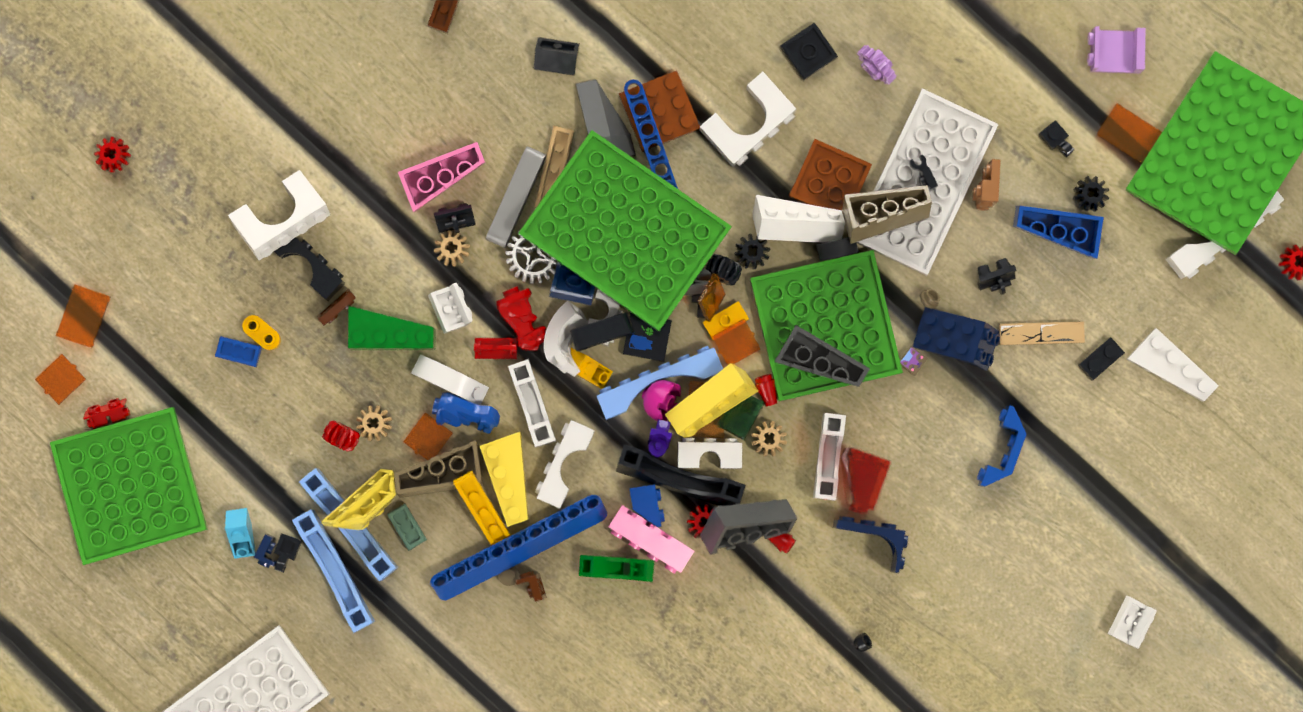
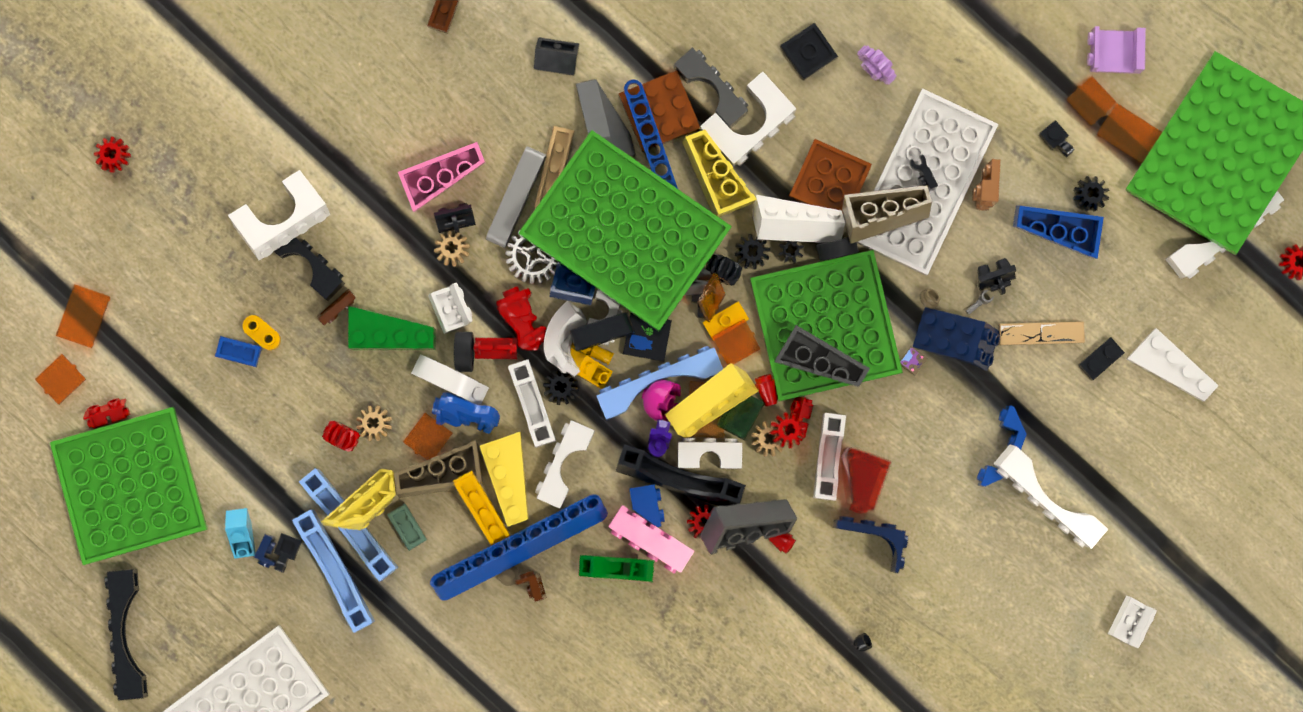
none -> black arch [105,569,148,701]
none -> black tyre [454,332,474,372]
none -> black gear [543,370,579,405]
none -> yellow axle [572,344,614,365]
none -> dark grey arch [674,48,748,128]
none -> light yellow wedge [682,130,757,217]
none -> red gear [770,412,806,449]
none -> black gear [778,241,804,264]
none -> red hinge [785,397,814,441]
none -> light grey hand [966,290,994,314]
none -> white arch [994,445,1108,549]
none -> clear orange piece [1066,76,1117,126]

